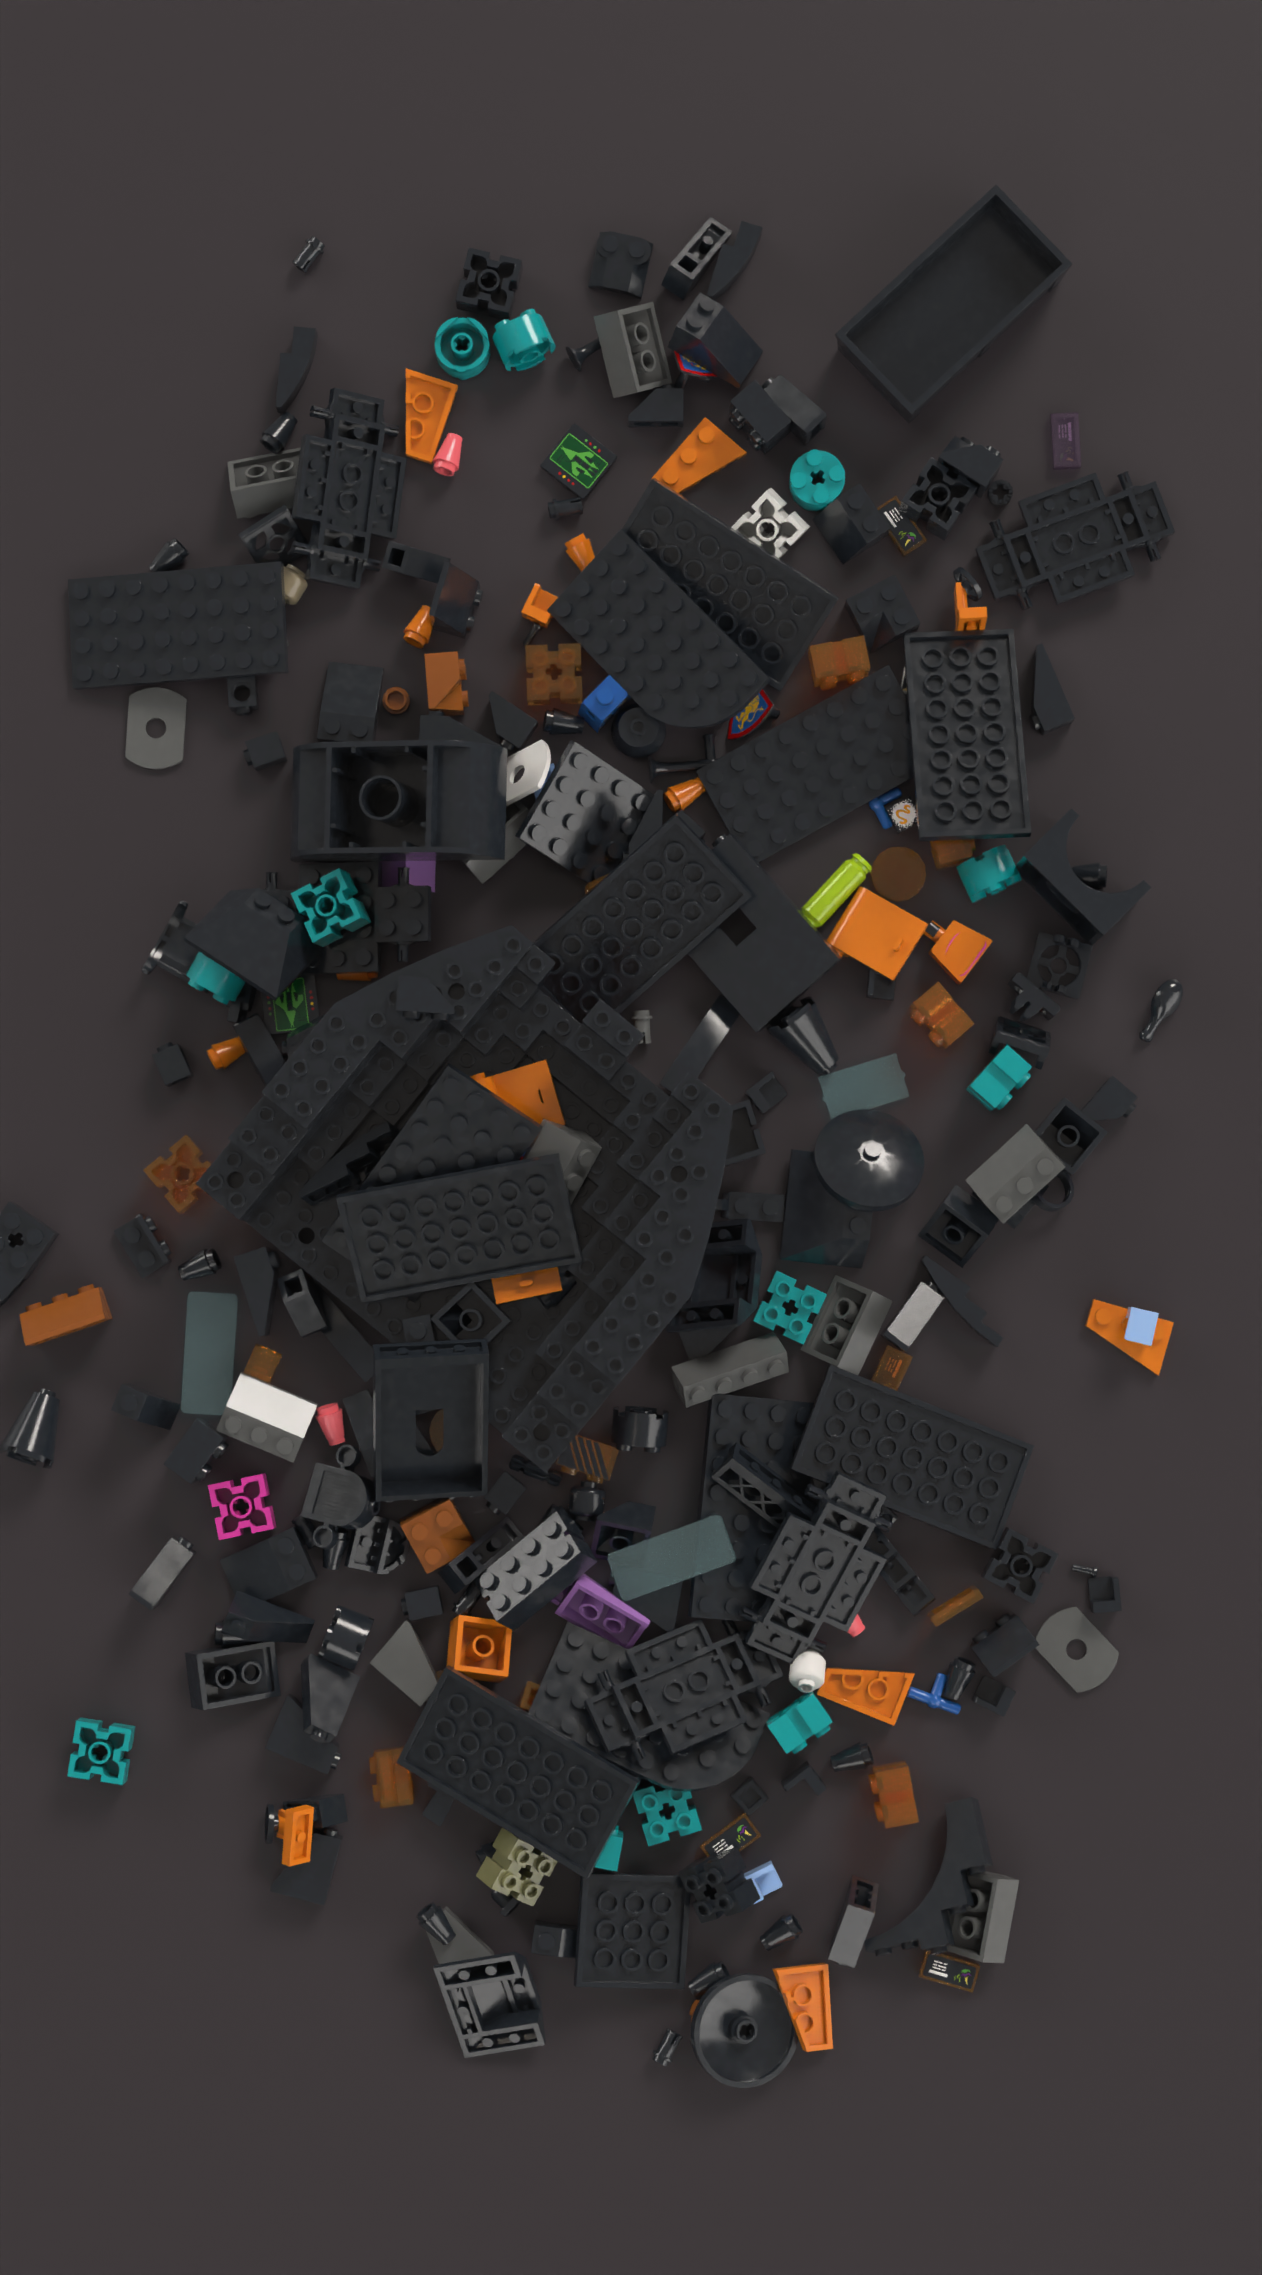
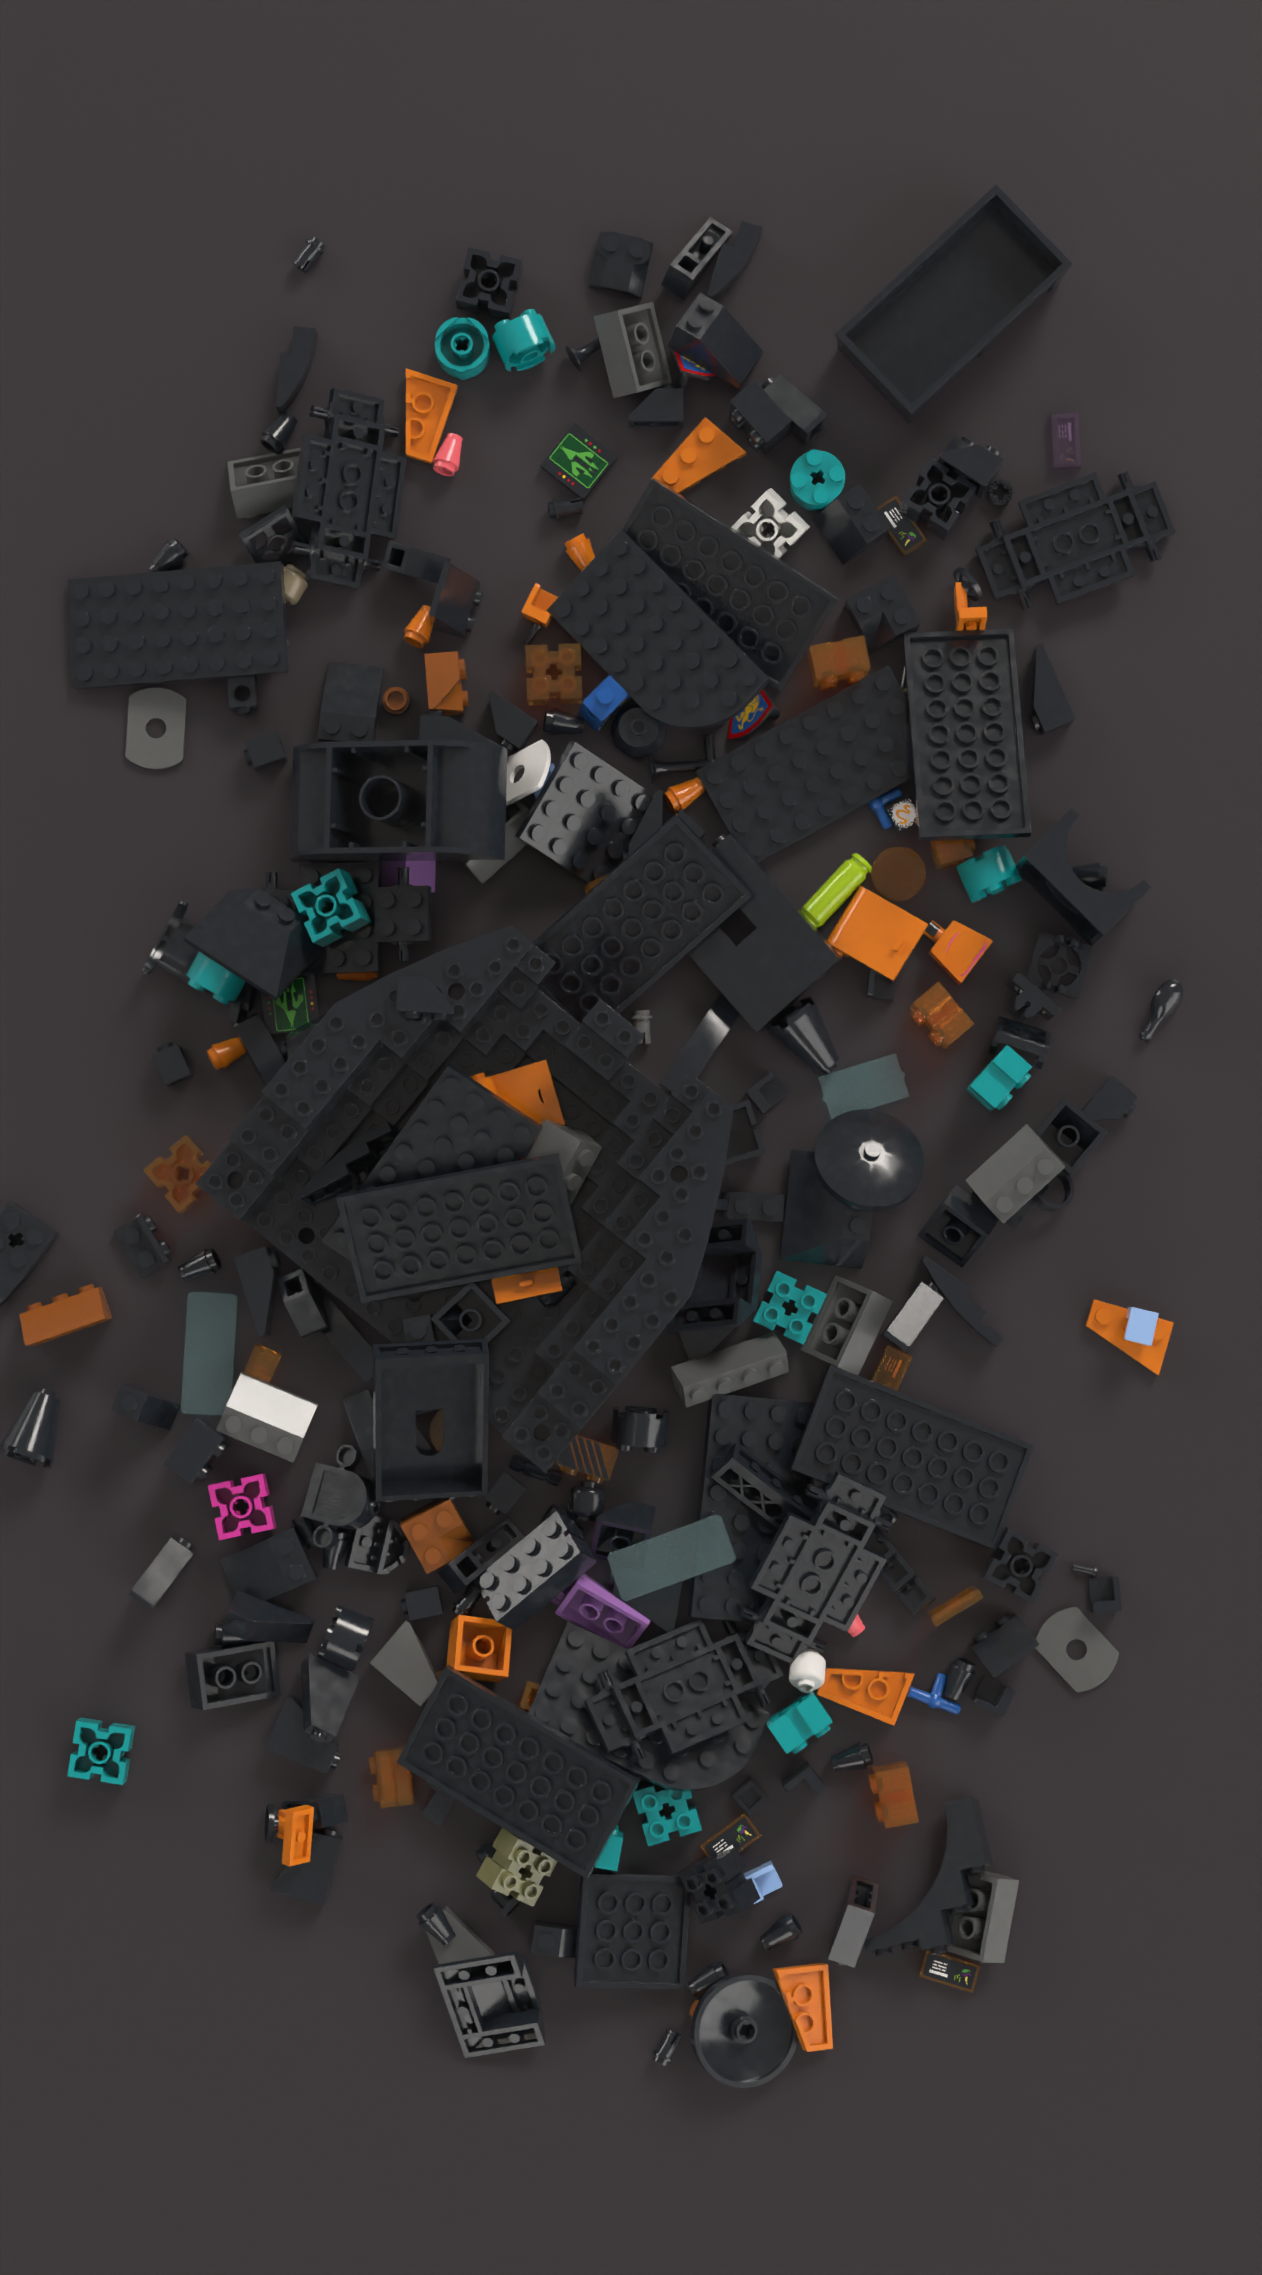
coral cone [315,1403,345,1446] -> none

